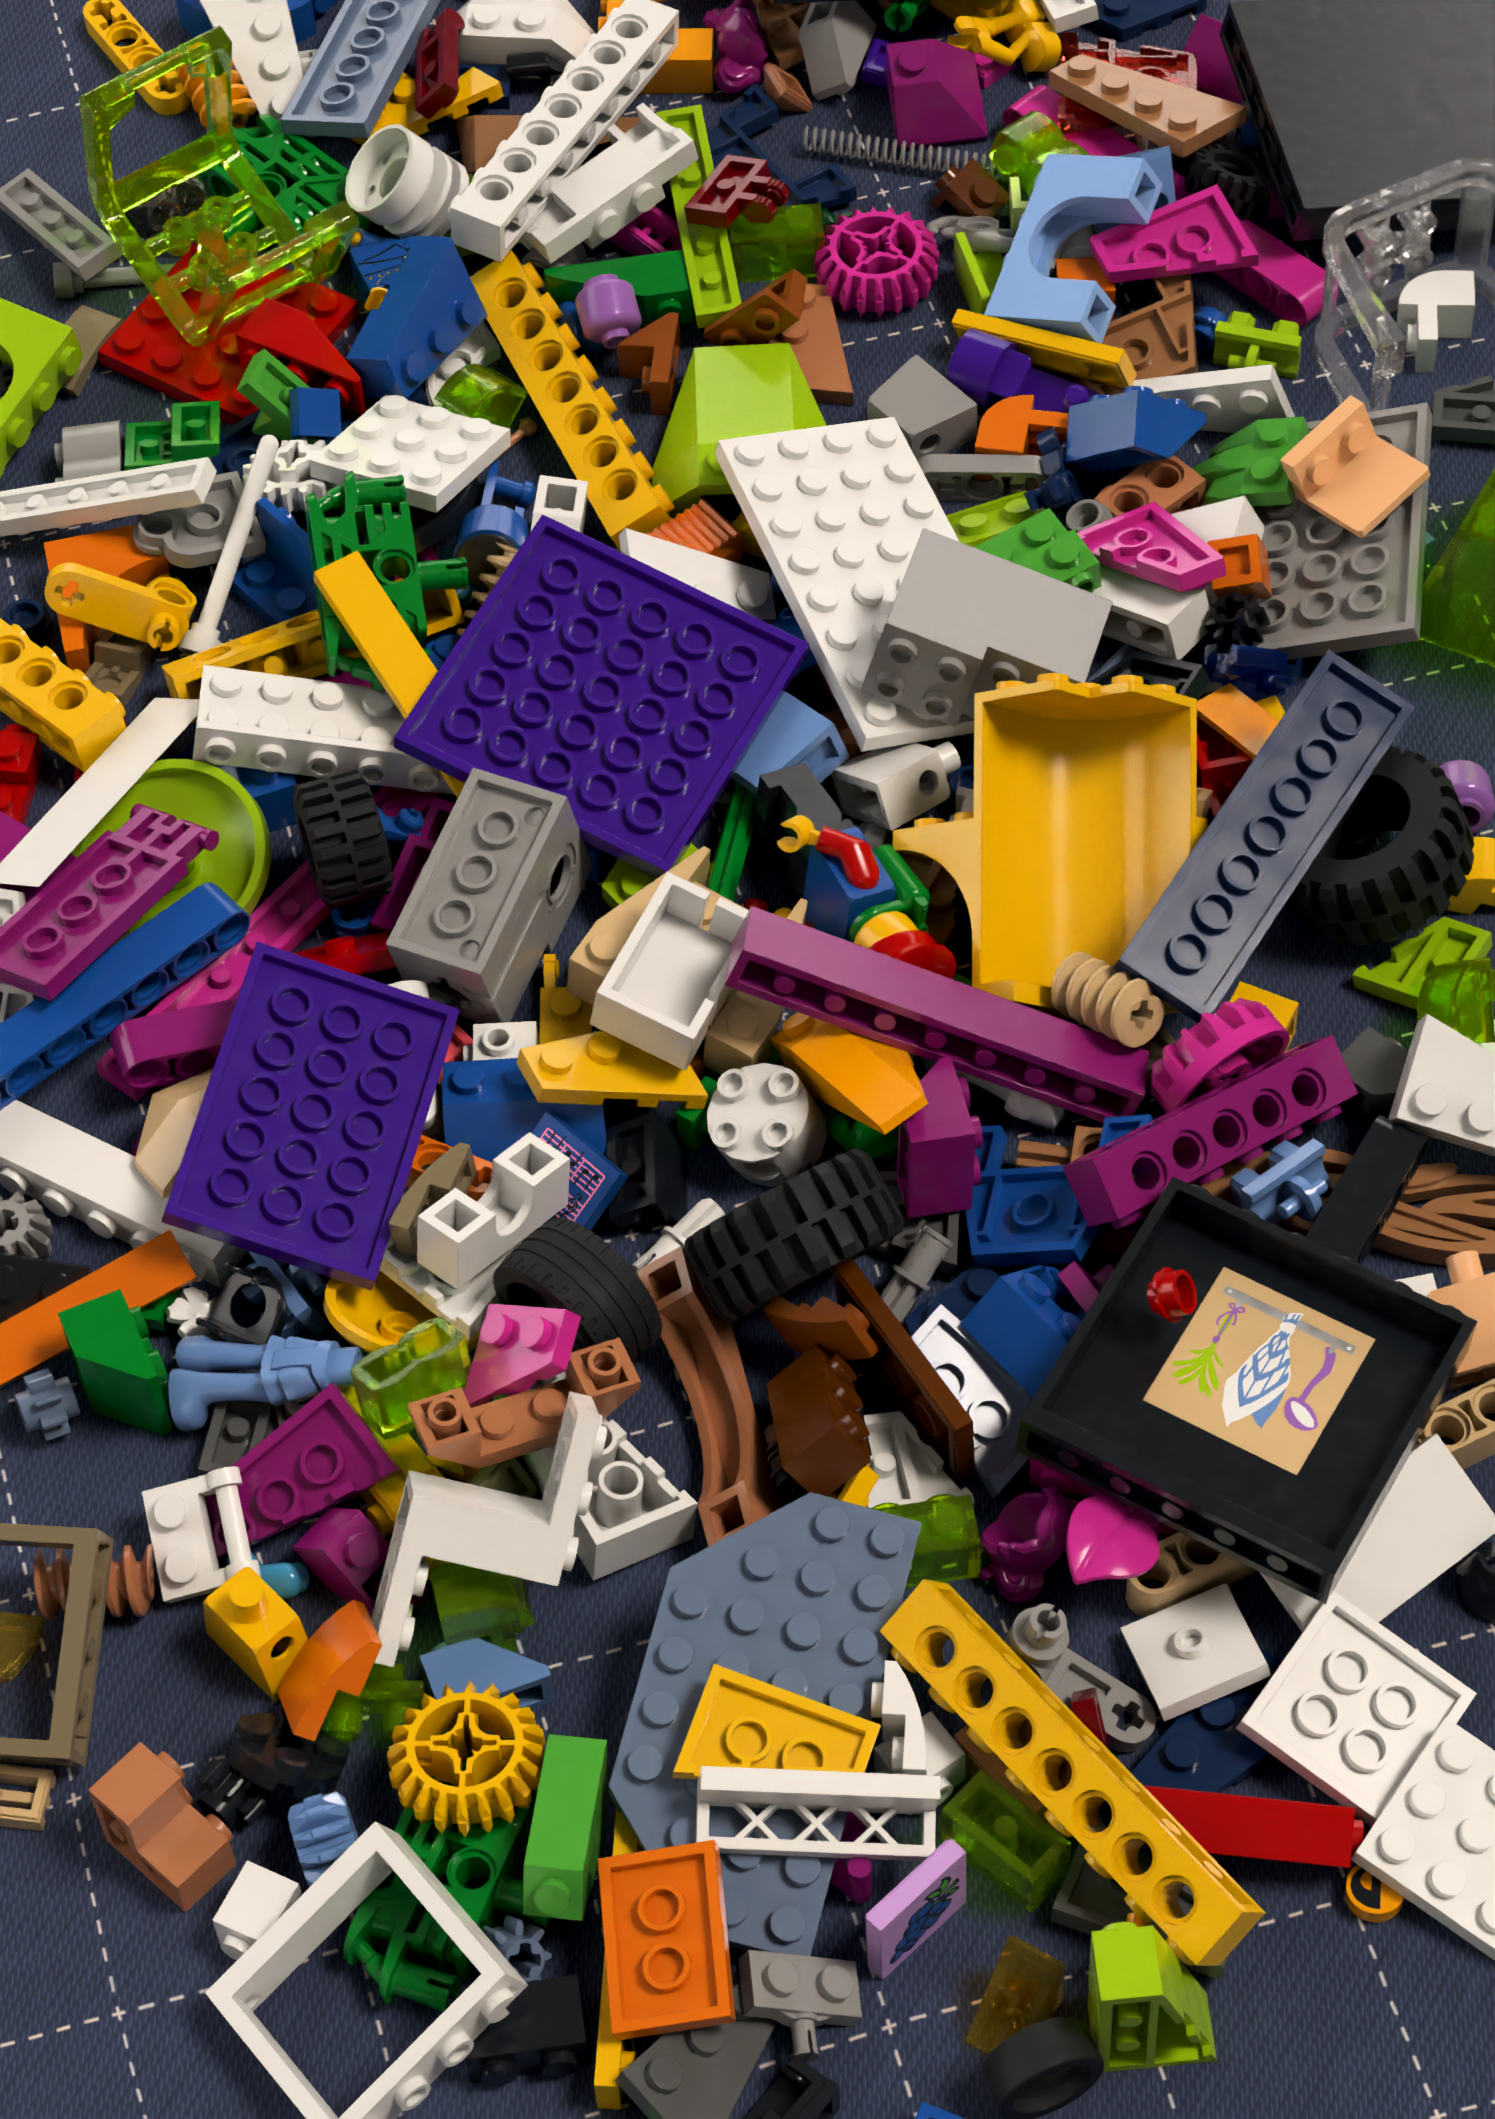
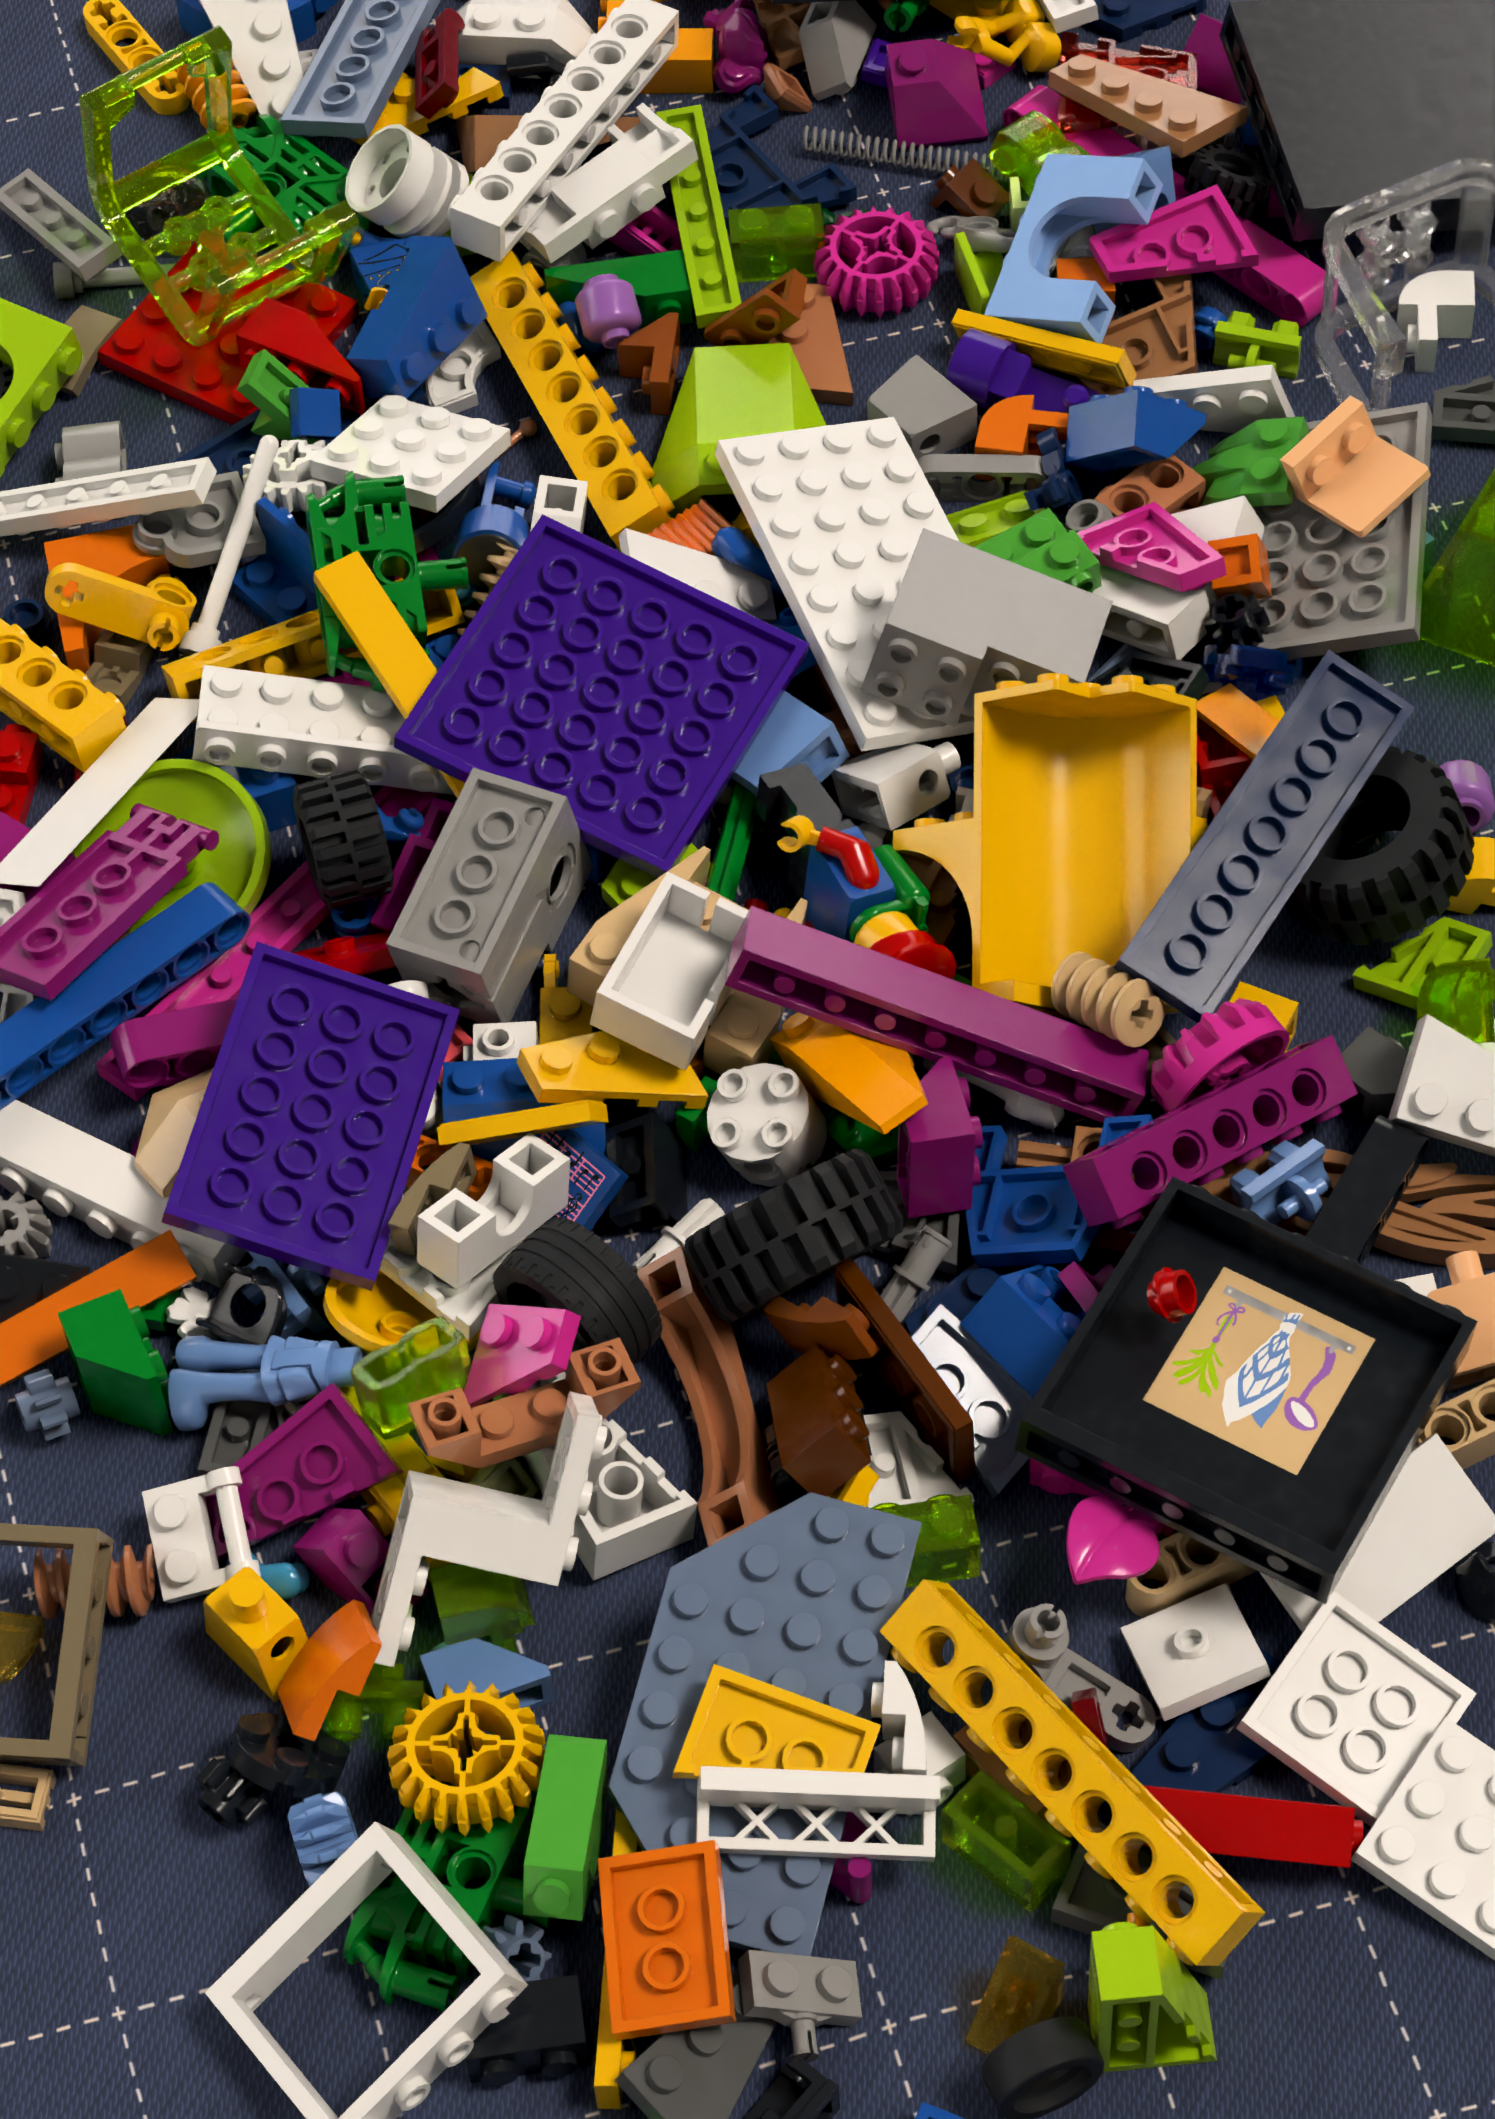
nougat brick [88,1742,237,1913] -> none
green slope [124,401,221,471] -> none
white brick [212,1860,302,1961] -> none
clear neon green brick [435,364,528,428] -> none
dark red hinge [684,154,790,229] -> none
lavender tile [865,1838,966,1980] -> none
magenta hair [978,1484,1080,1605] -> none
light orange tile [1345,1865,1405,1923] -> none
none -> yellow tile [437,1100,609,1147]
none -> blue arm [712,527,775,581]

